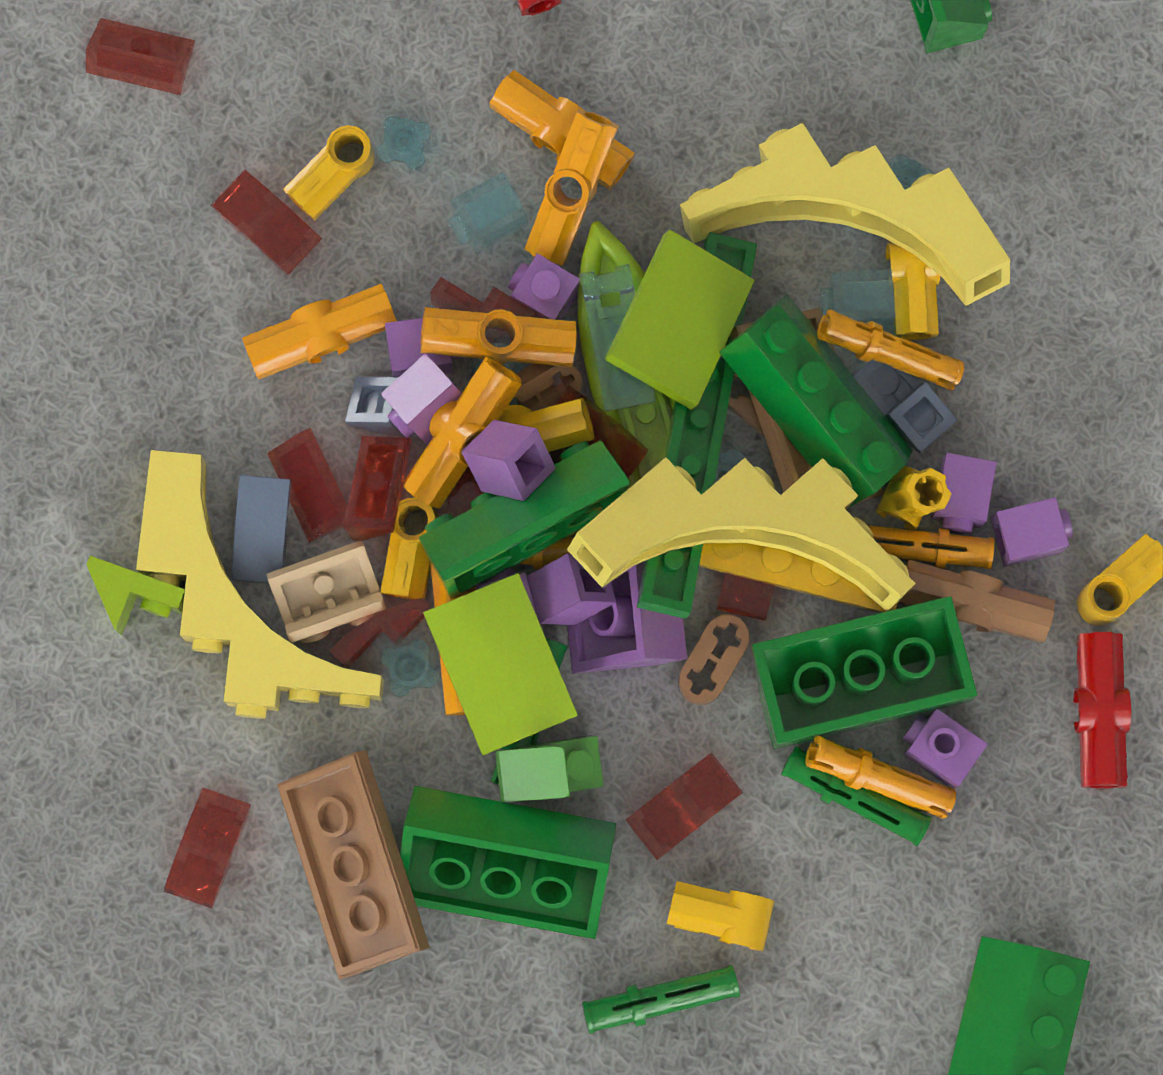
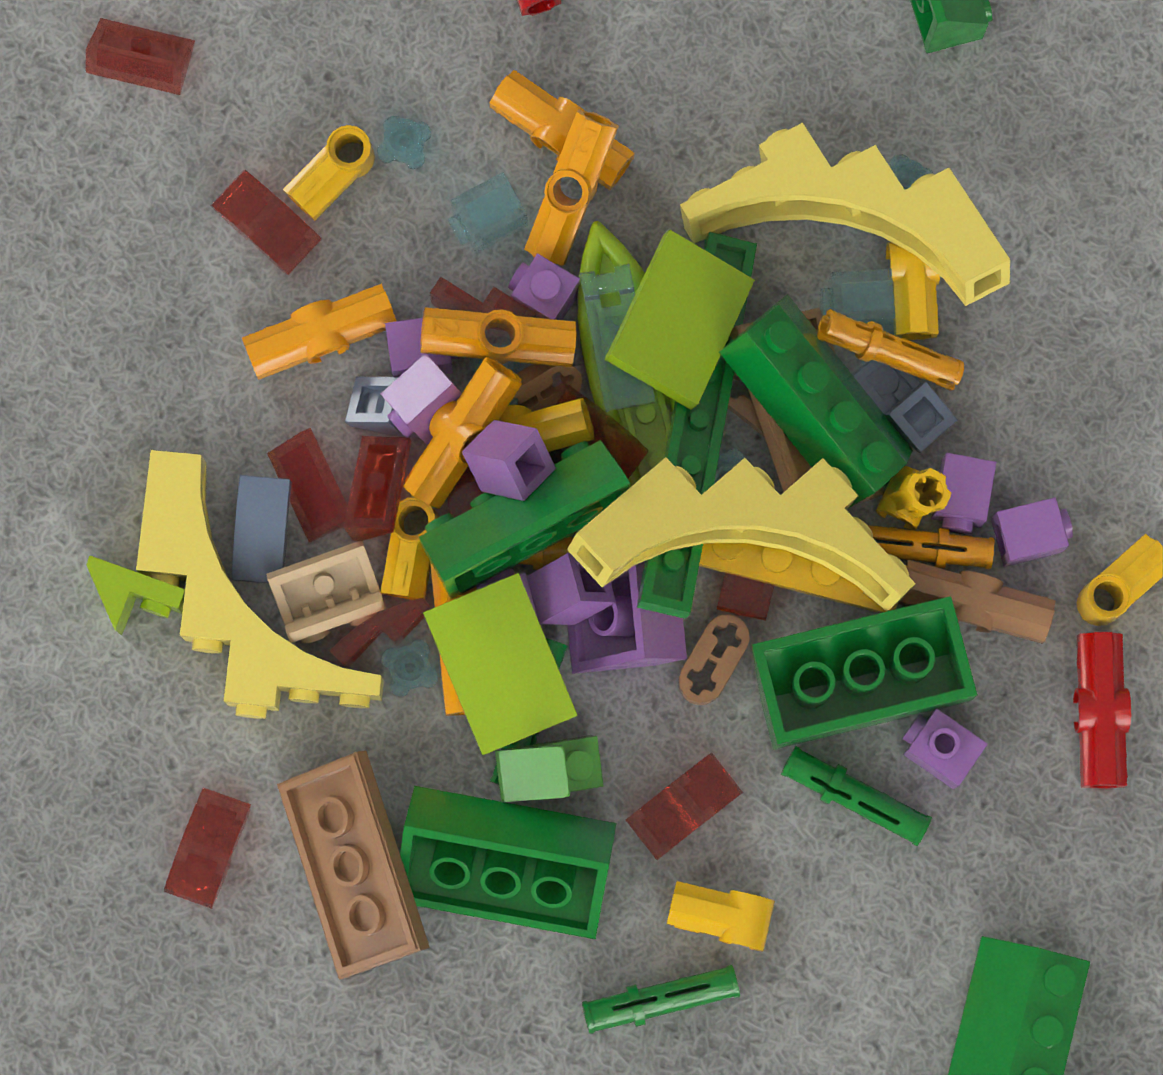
light orange pin [805,735,956,819] -> none

